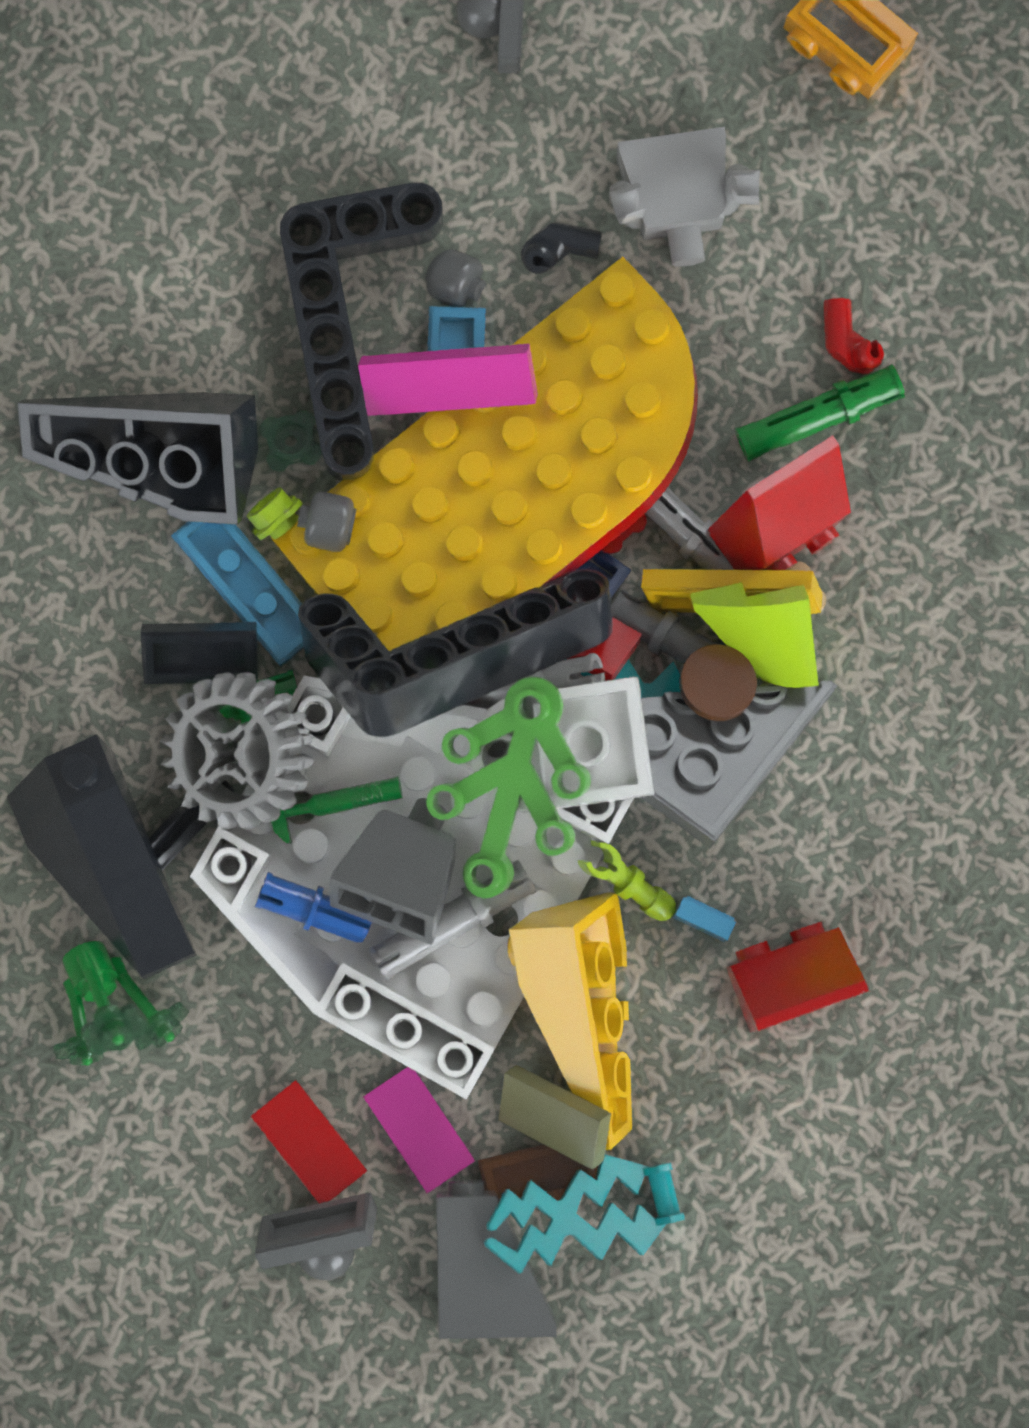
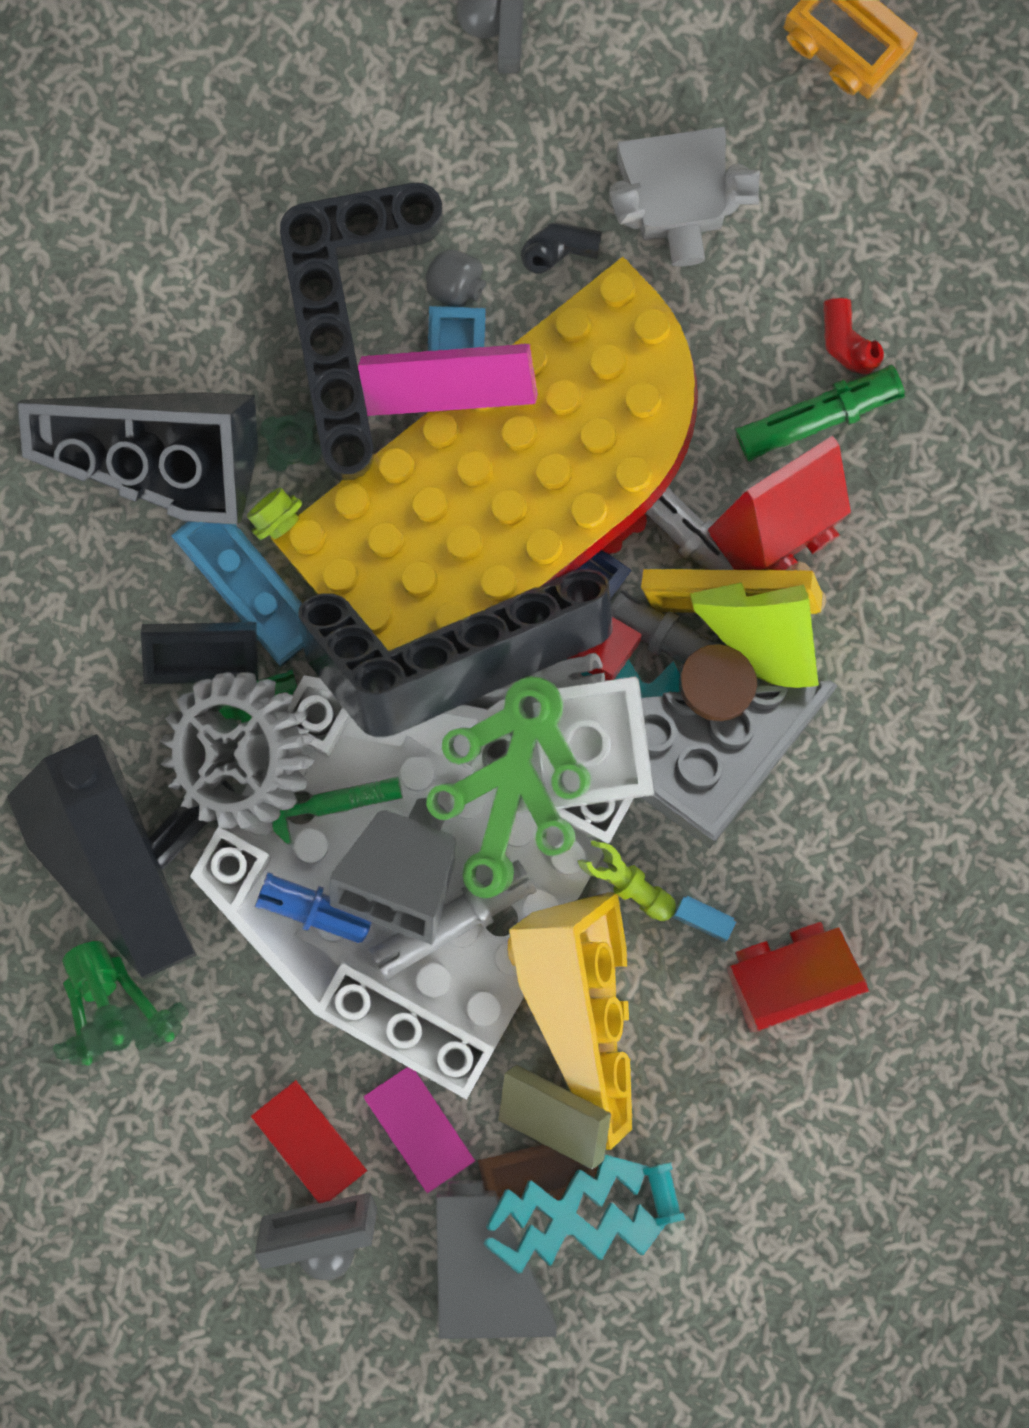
dark grey piece [297,492,357,552] -> none

